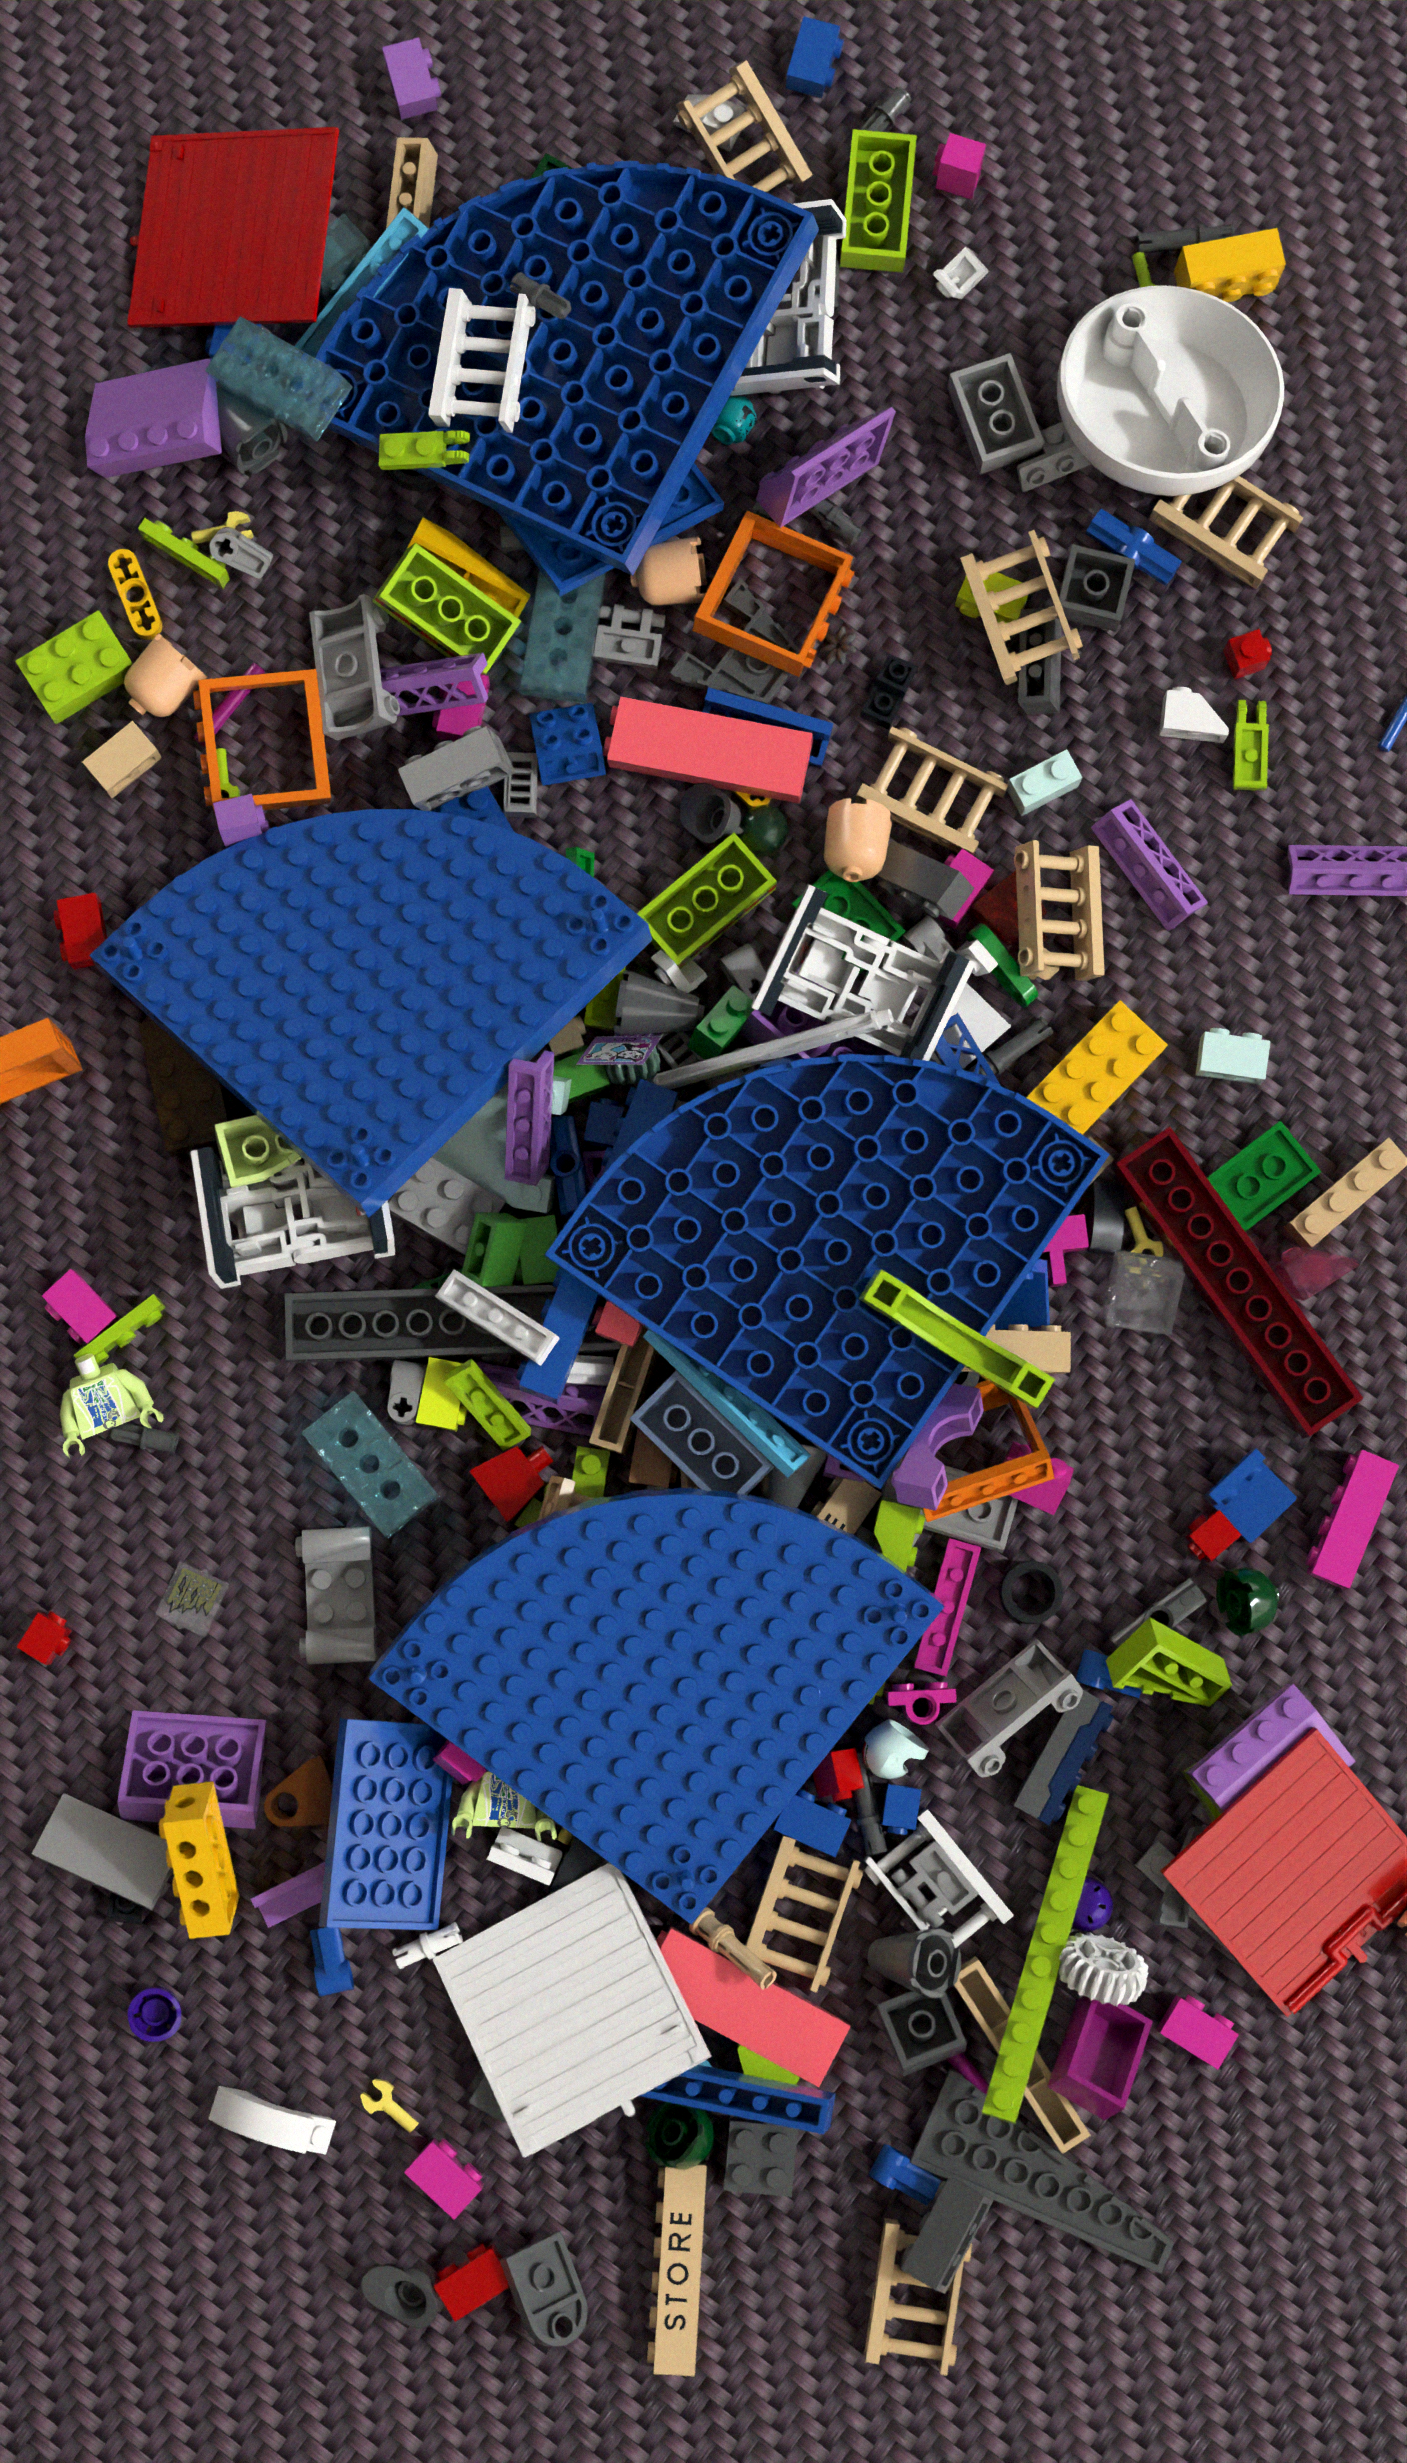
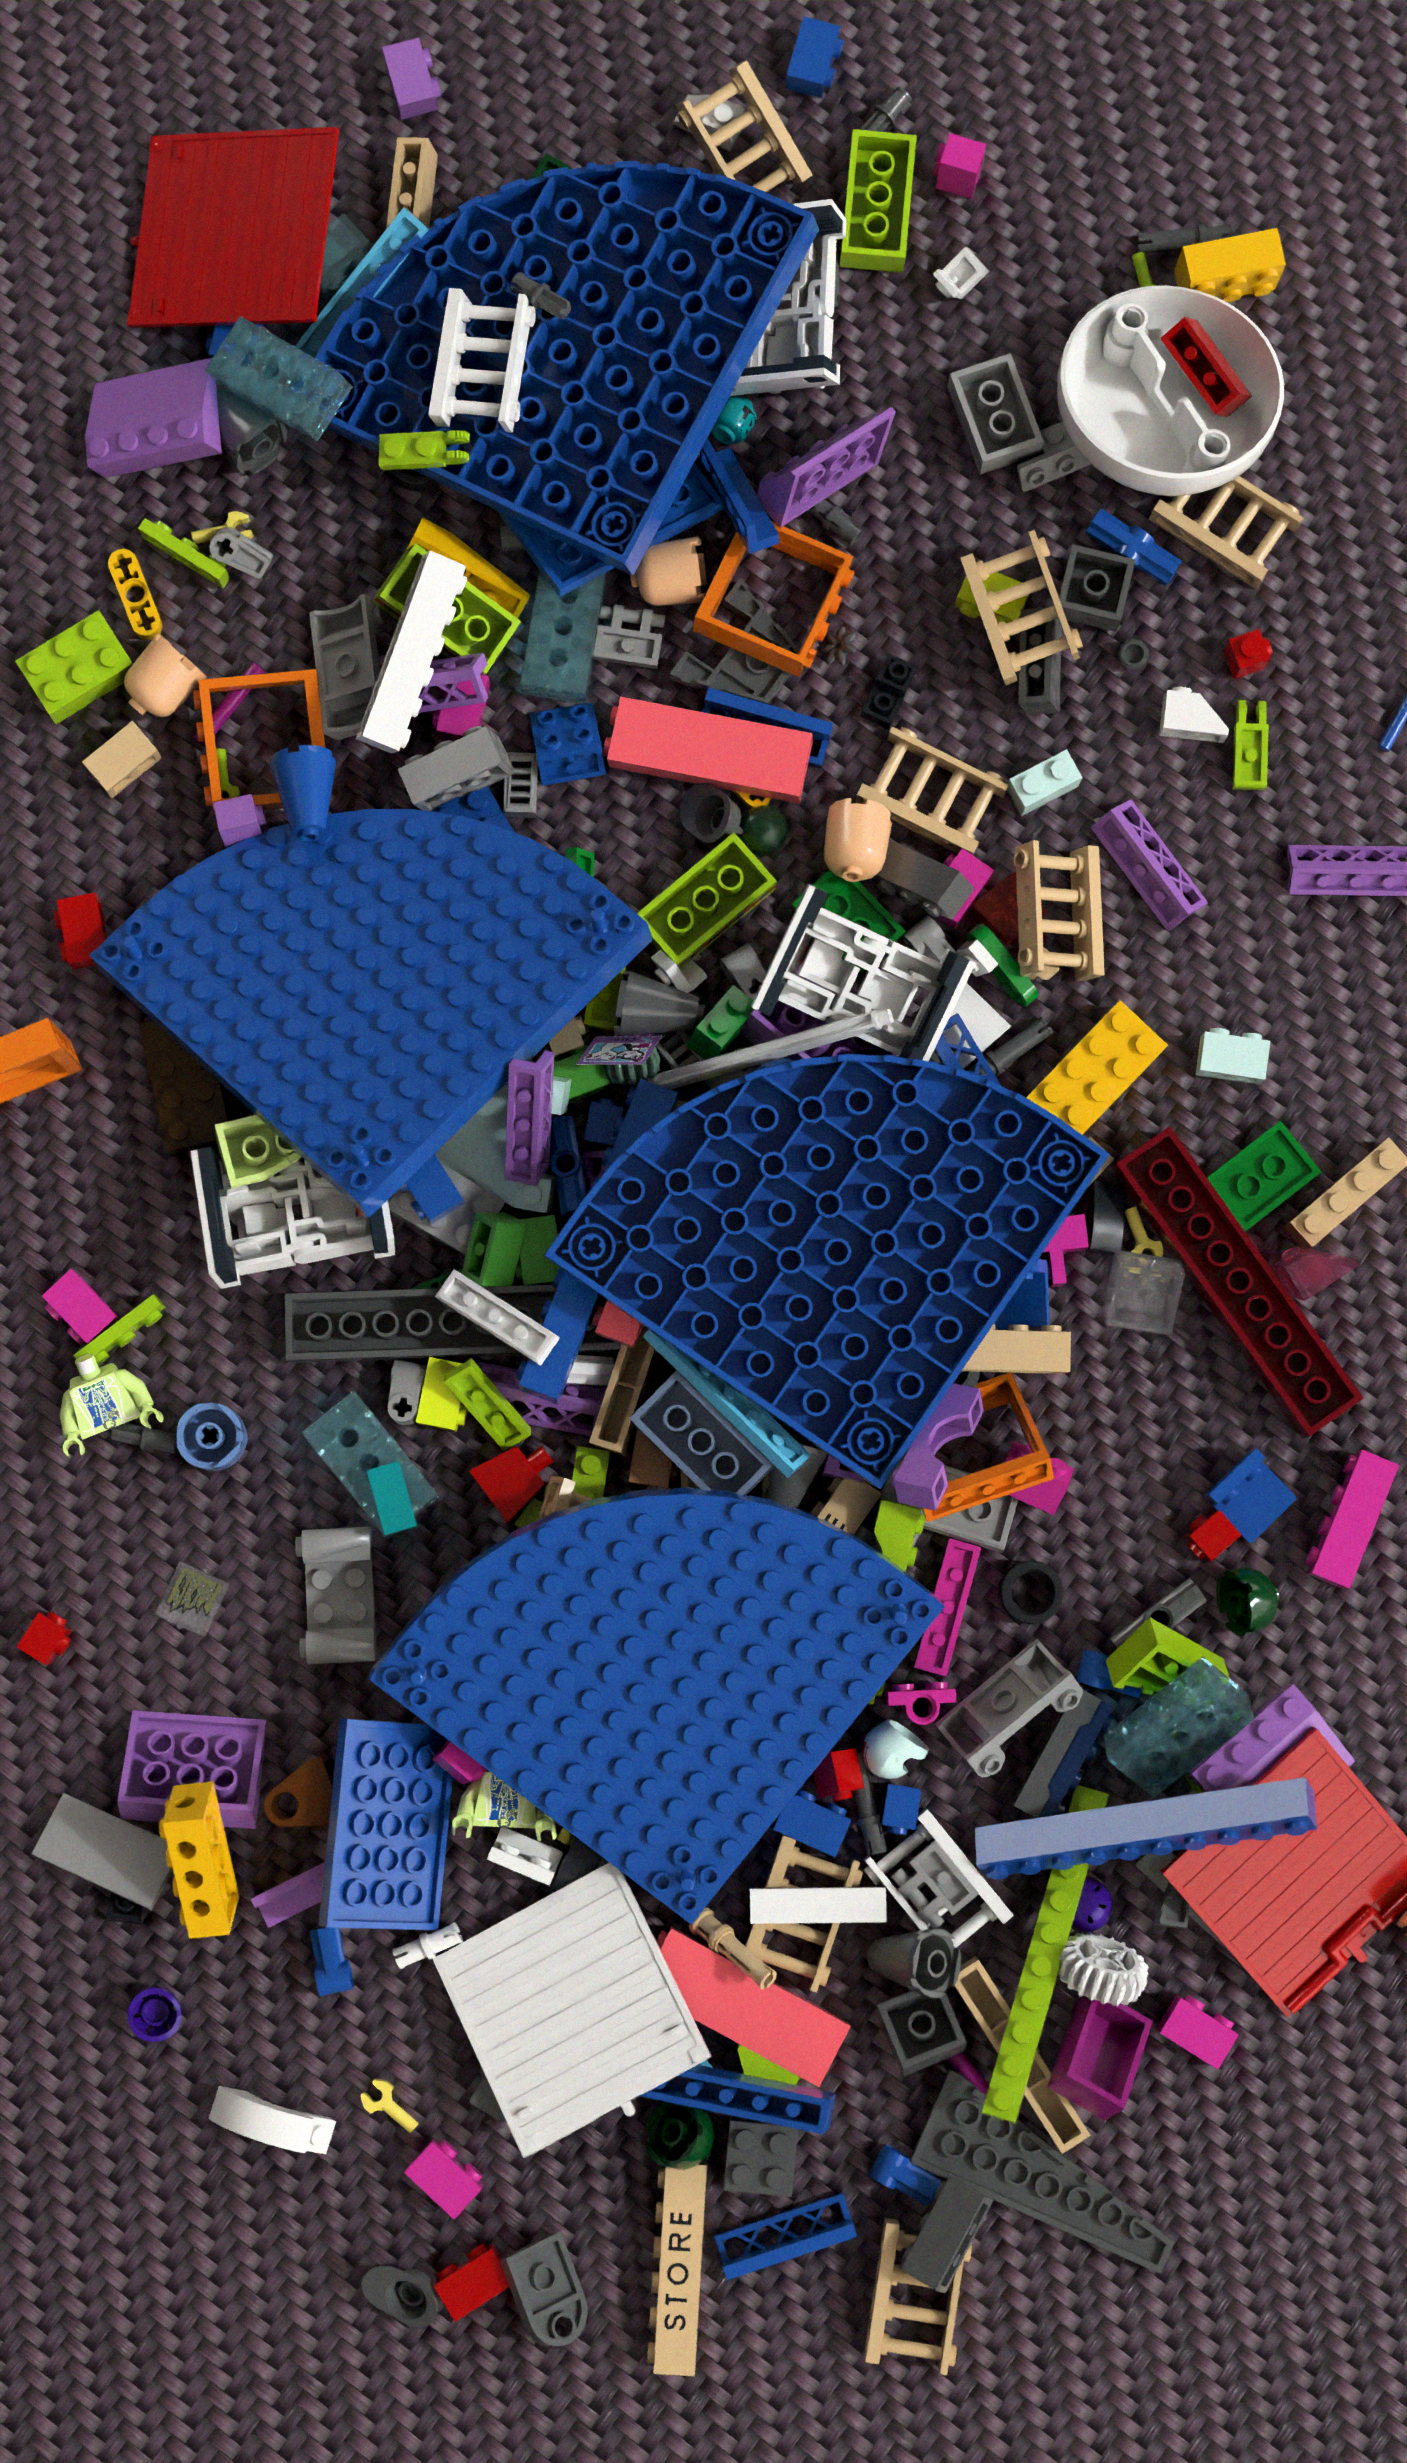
lime arch [859,1269,1055,1408] -> none
none -> medium blue brick [176,1402,248,1471]
none -> blue cone [270,745,336,842]
none -> white brick [356,551,467,754]
none -> teal tile [366,1461,418,1536]
none -> blue brick [400,1154,465,1225]
none -> blue fence [699,438,779,554]
none -> blue fence [714,2192,857,2280]
none -> white tile [750,1887,887,1924]
none -> brick [975,1777,1317,1880]
none -> clear light blue brick [1104,1656,1254,1798]
none -> dark grey piece [1118,638,1150,670]
none -> red brick [1160,317,1252,417]

